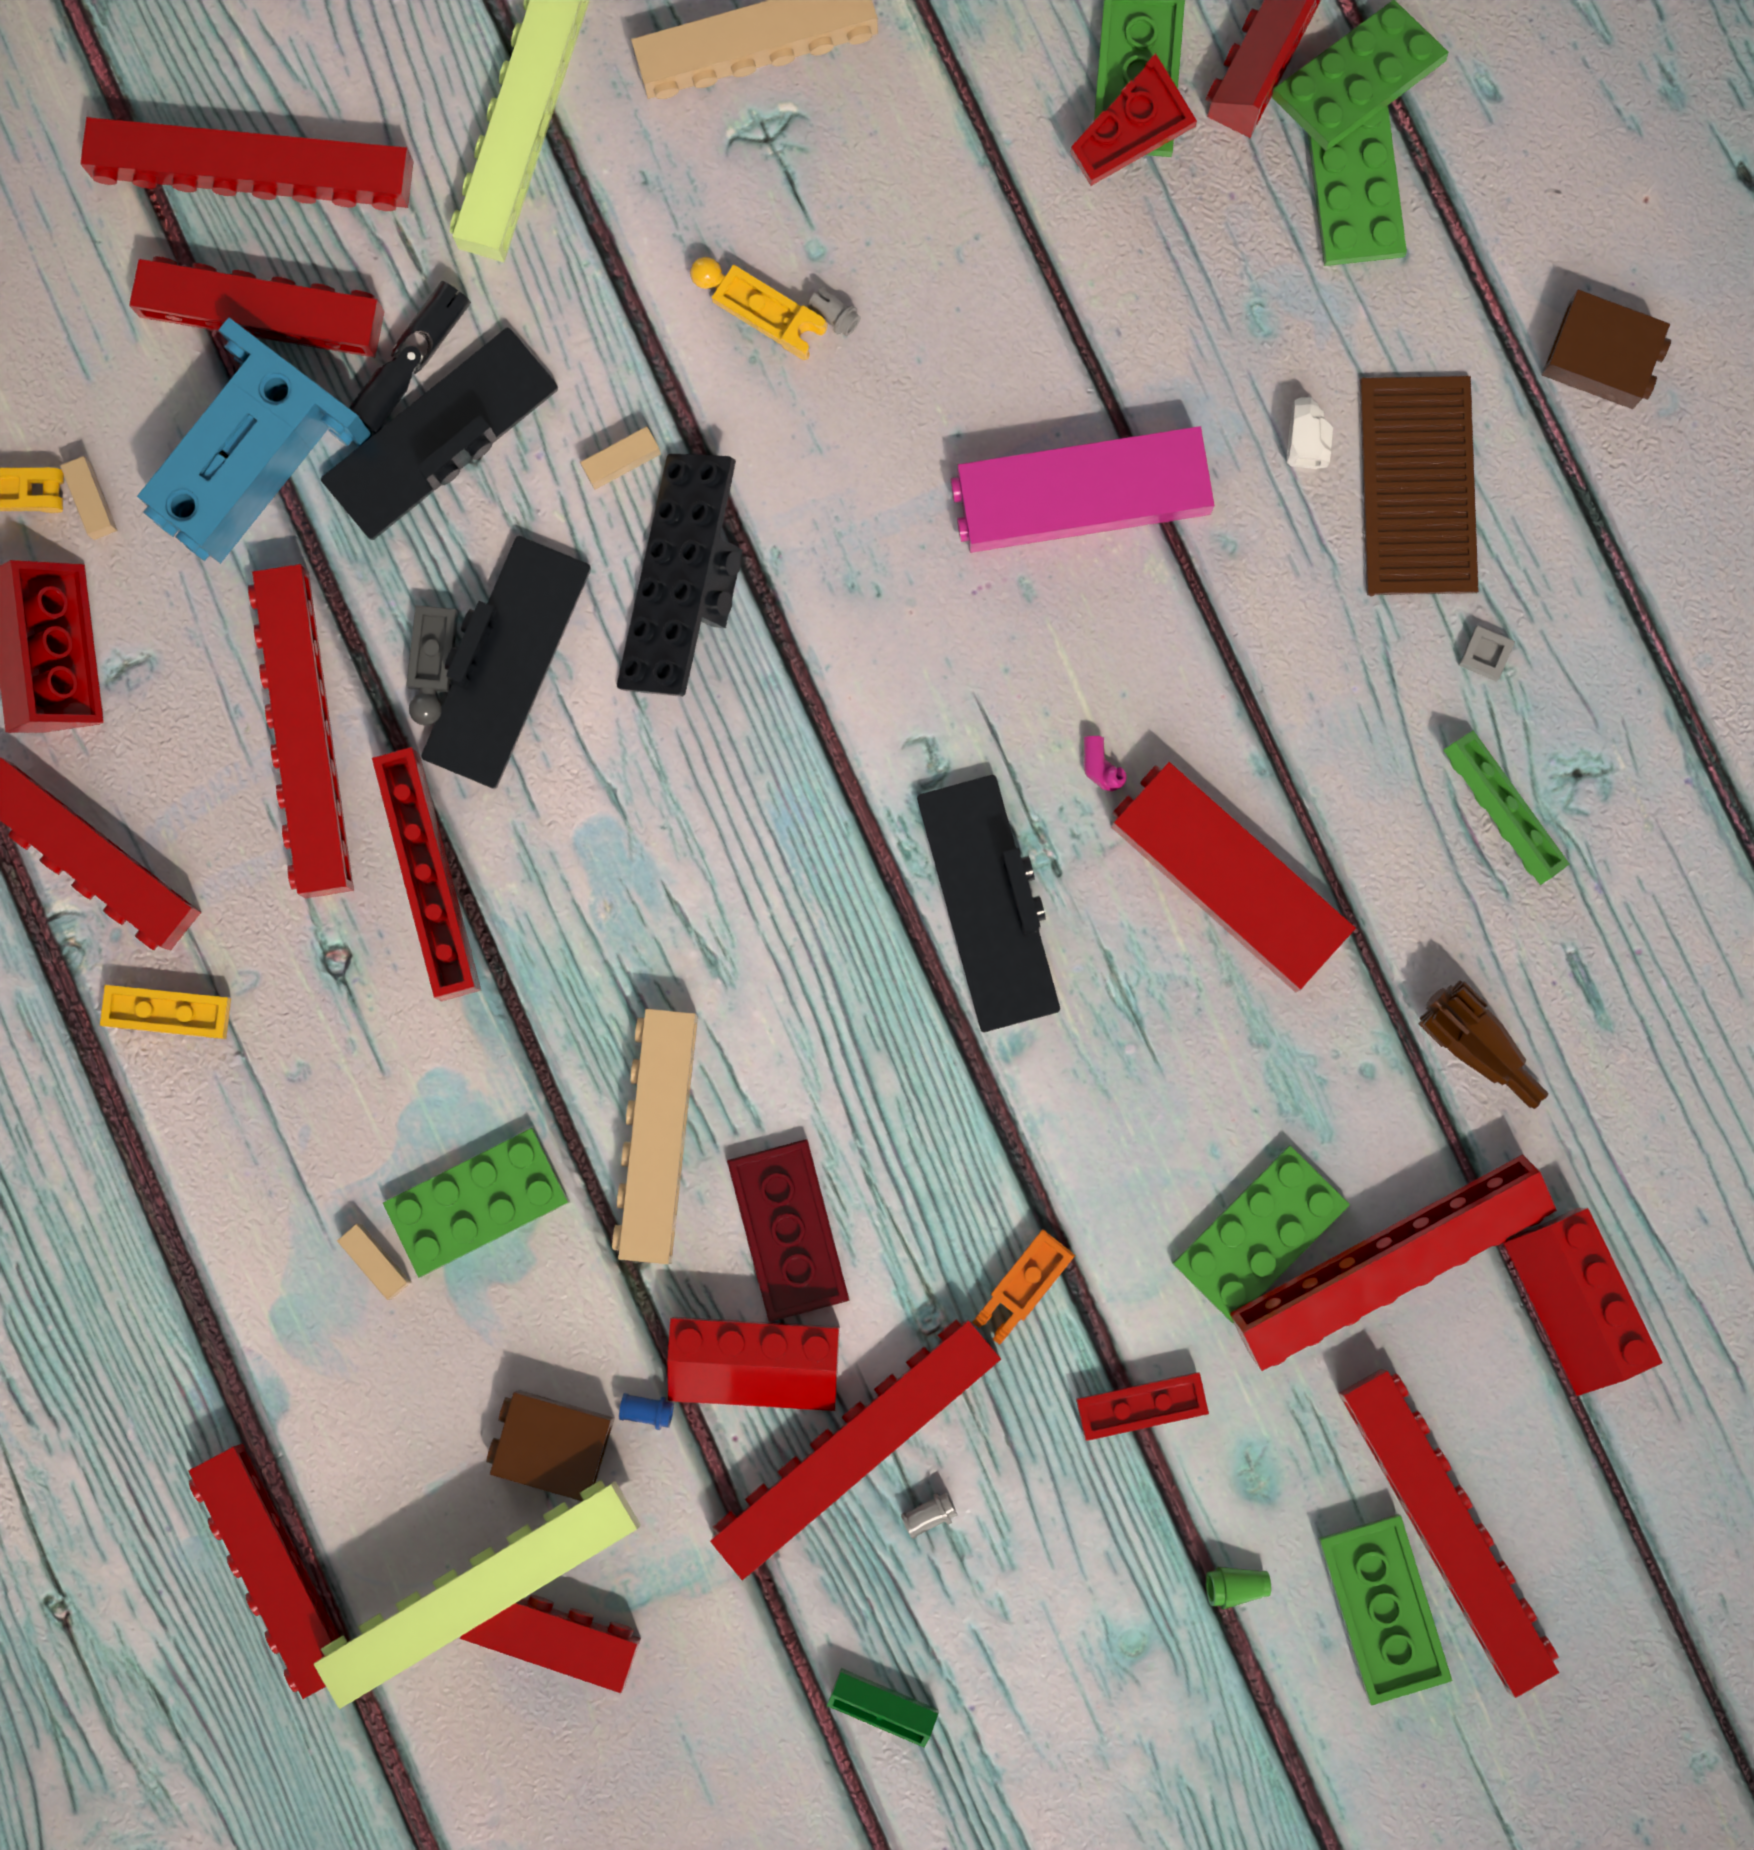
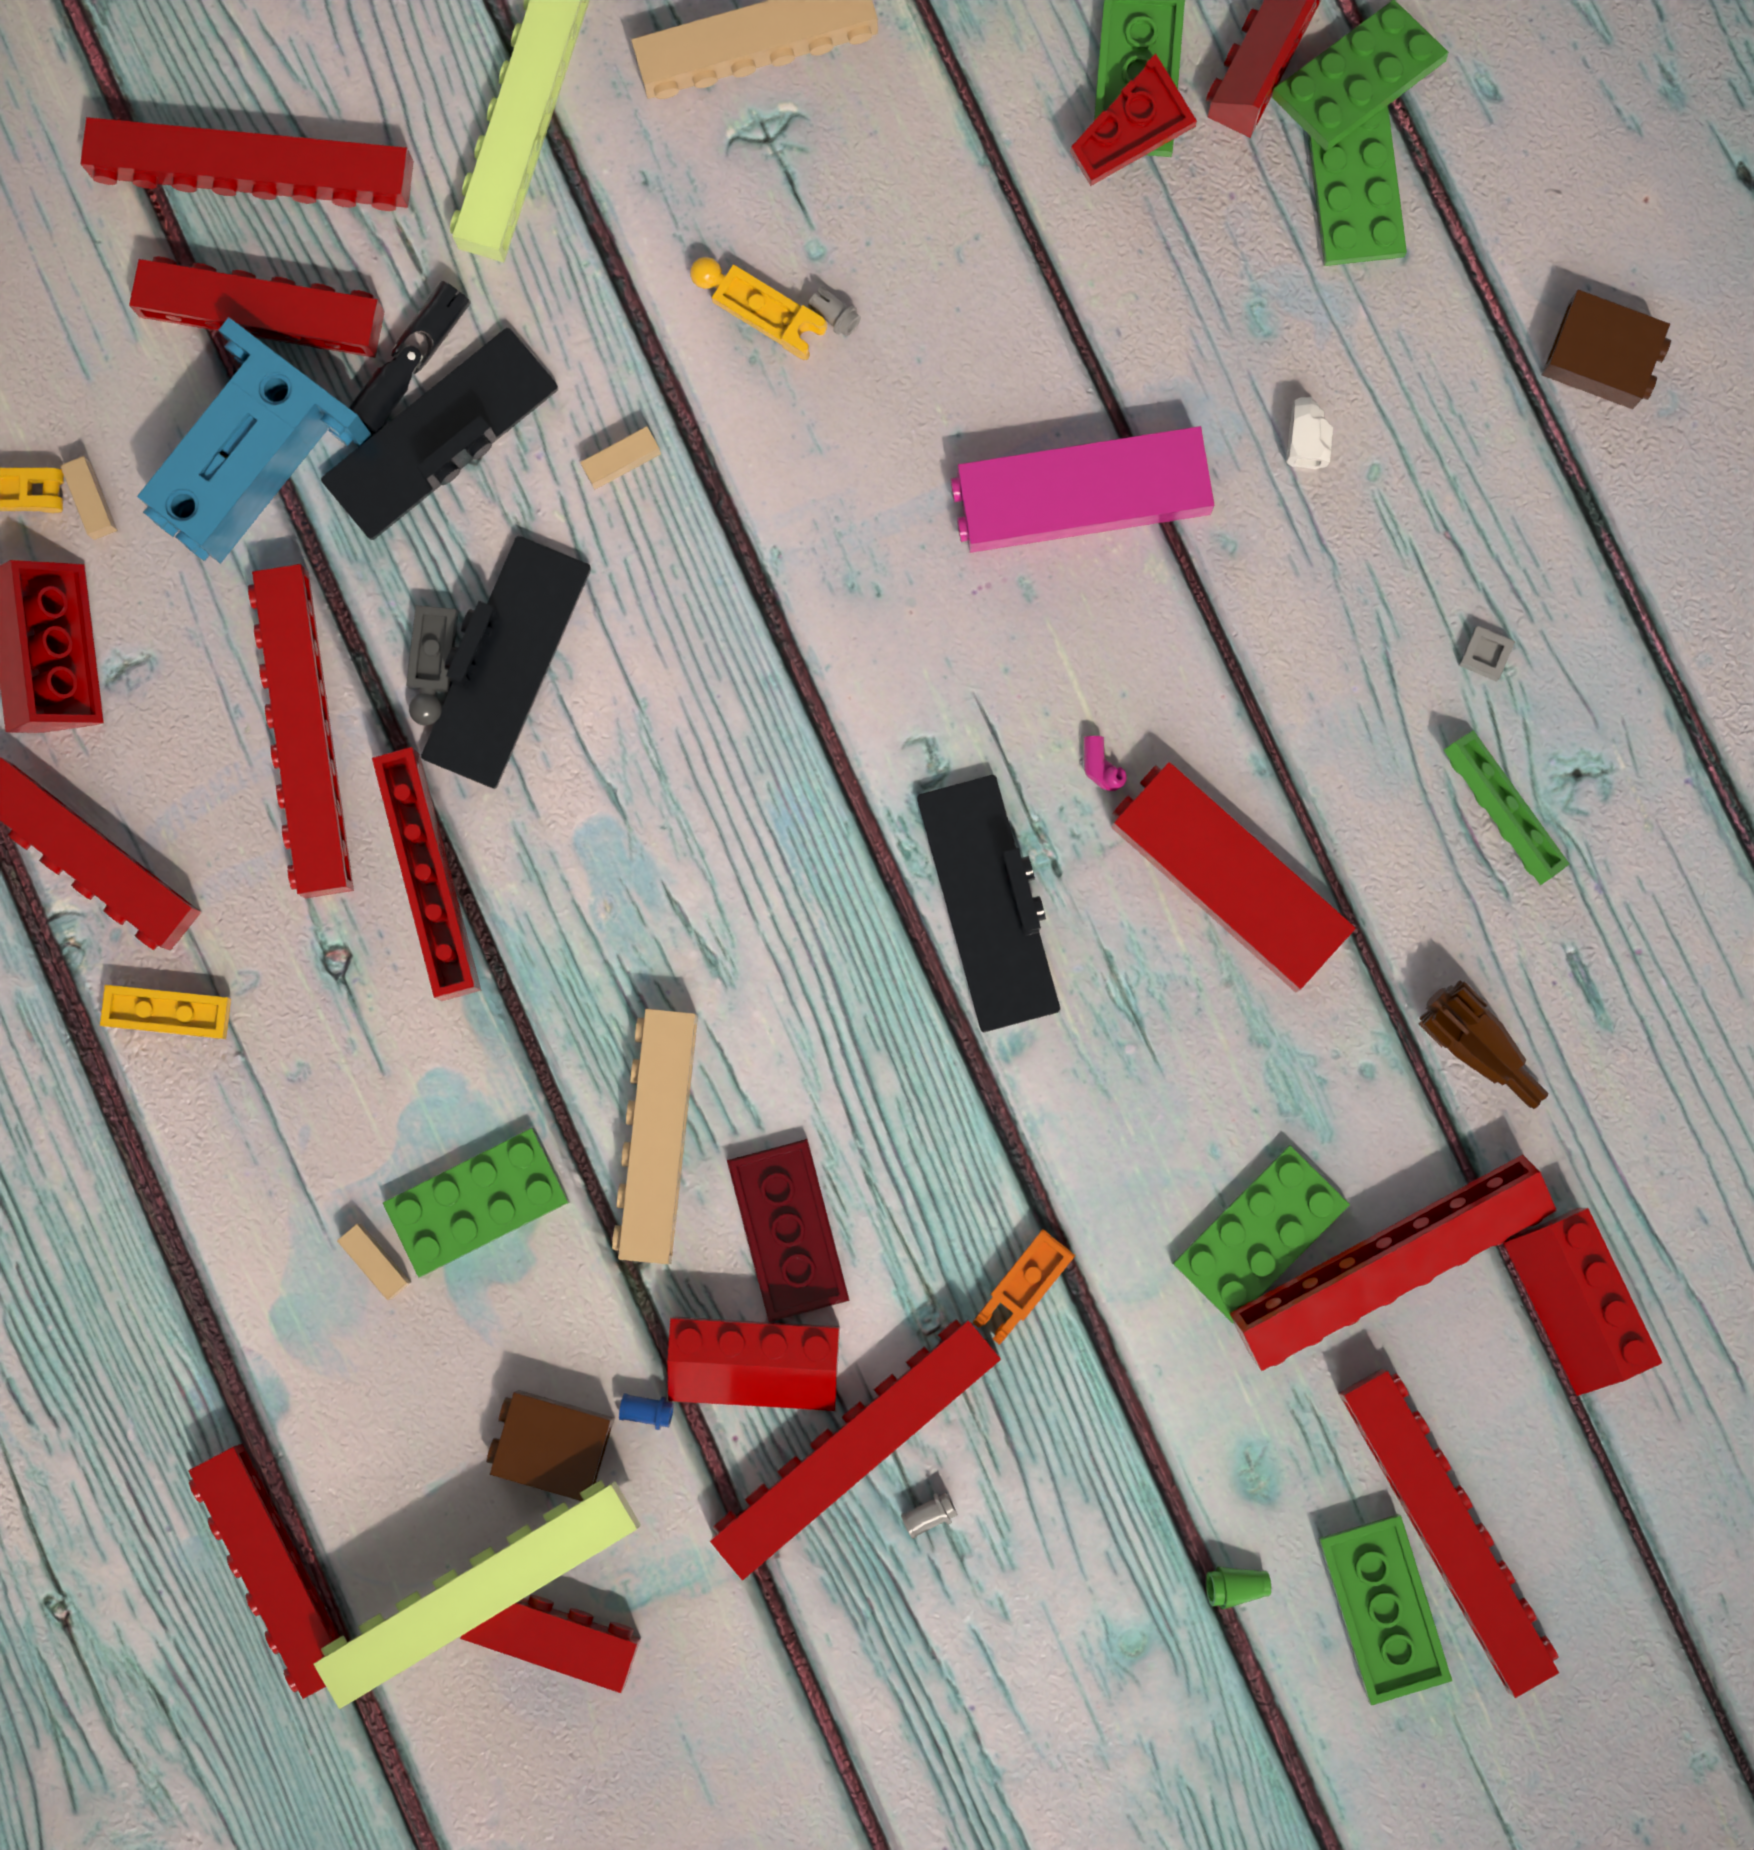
black bracket [617,454,743,697] -> none
green piece [827,1668,939,1748] -> none
red plate [1076,1372,1209,1441] -> none
reddish brown window [1360,376,1479,597] -> none

